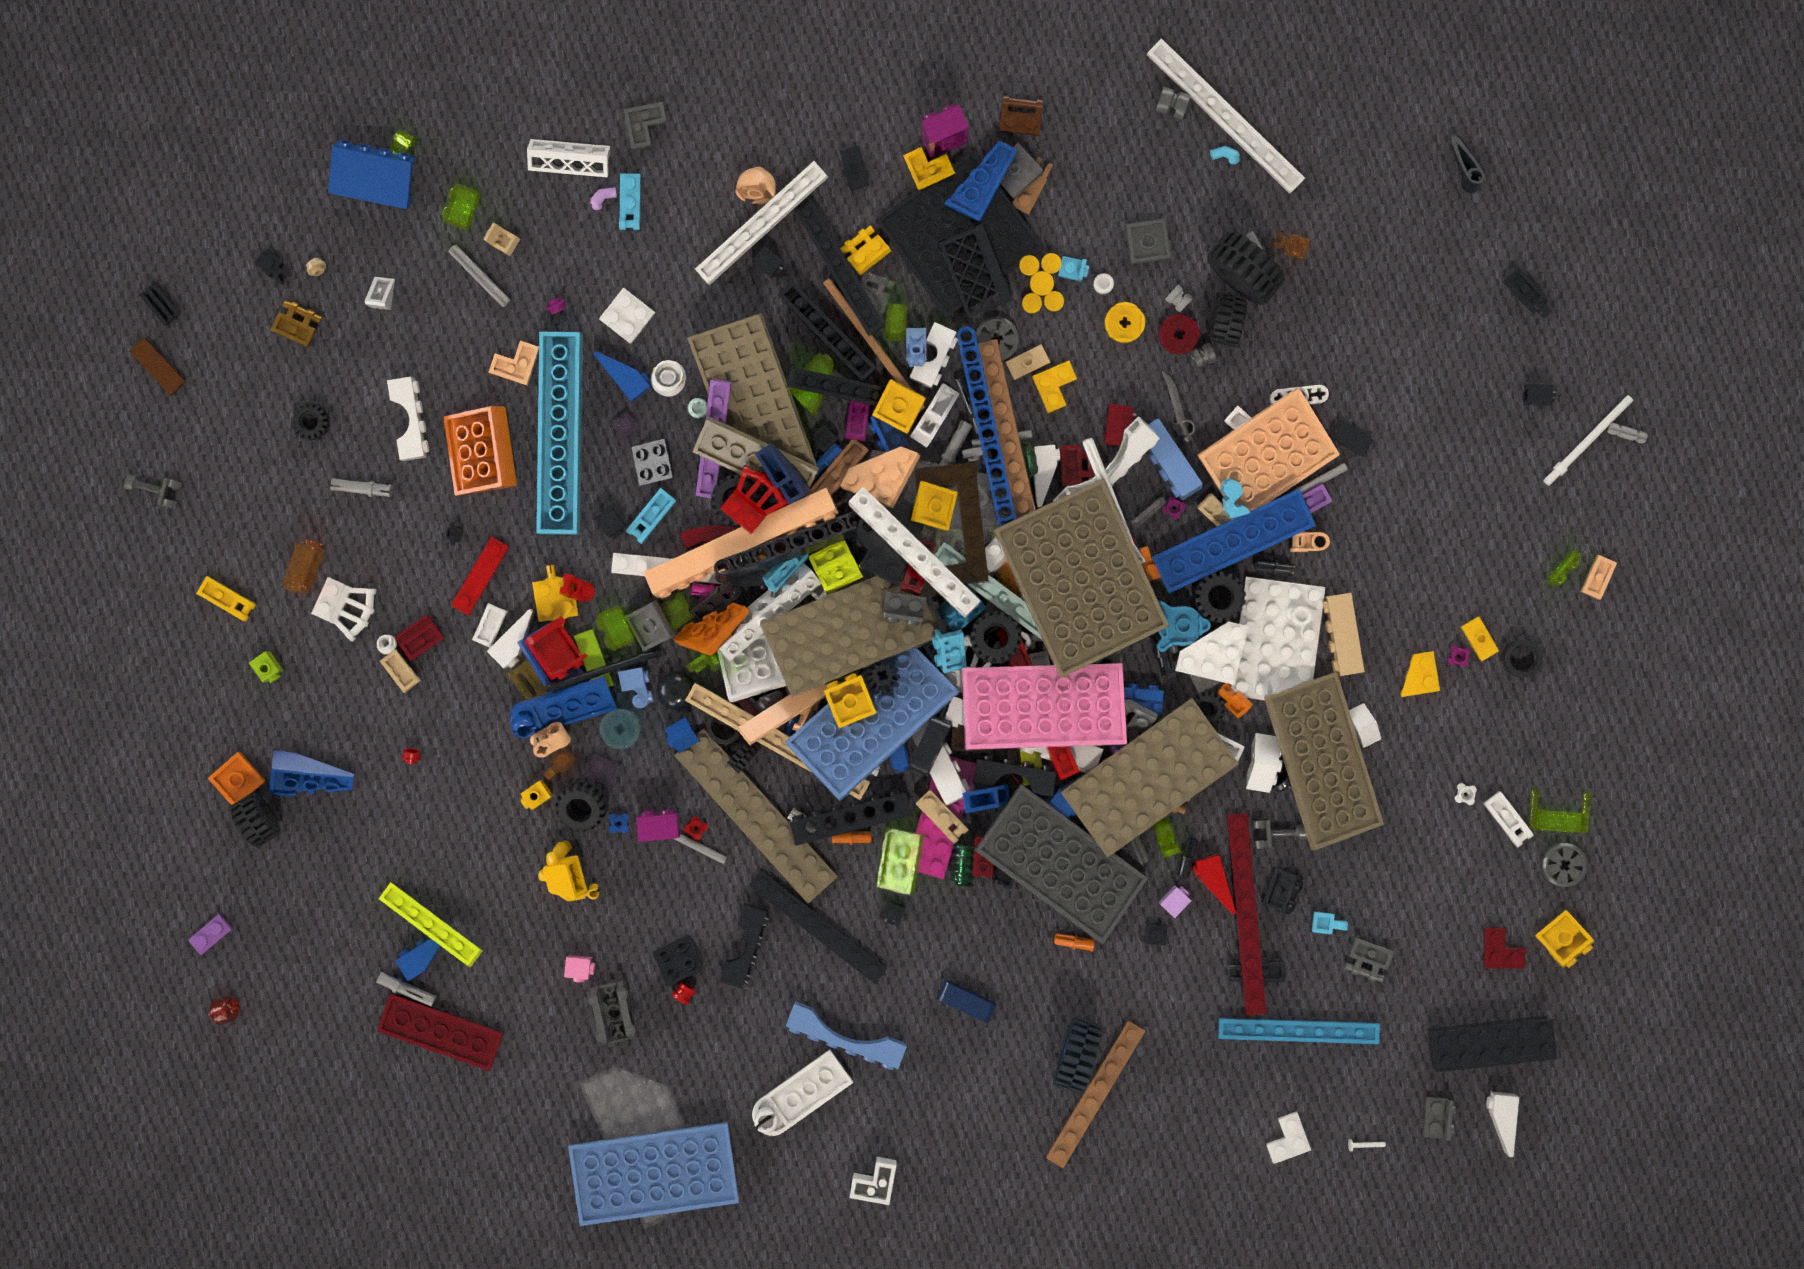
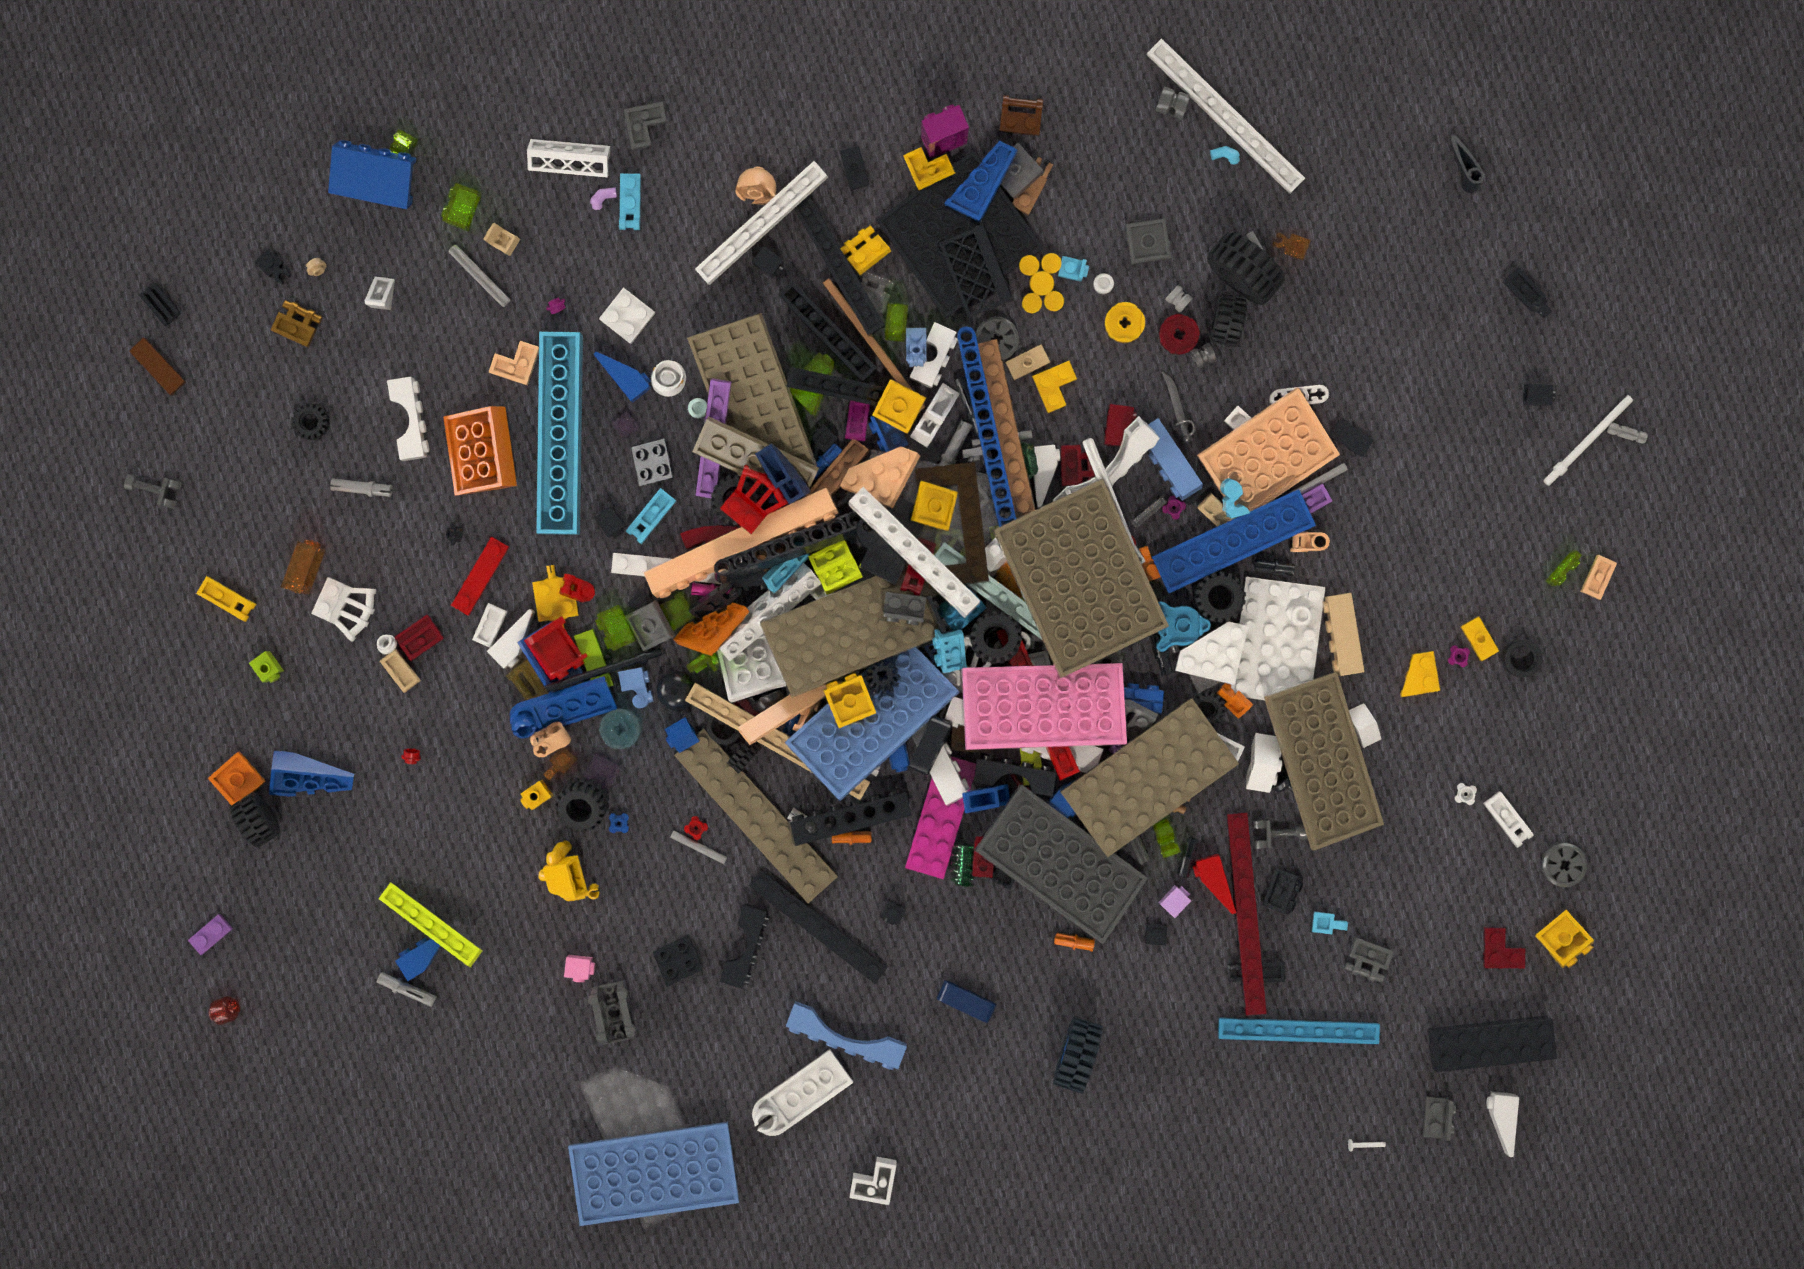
dark red plate [377,993,504,1071] -> none
magenta brick [636,809,681,842] -> none
red wheel [671,981,697,1005] -> none
clear neon green plate [876,828,924,895] -> none
tan plate [915,790,969,844] -> none
medium nougat plate [1046,1020,1145,1168] -> none
white plate [1266,1112,1311,1164] -> none
clear neon green plate [1528,789,1591,833] -> none

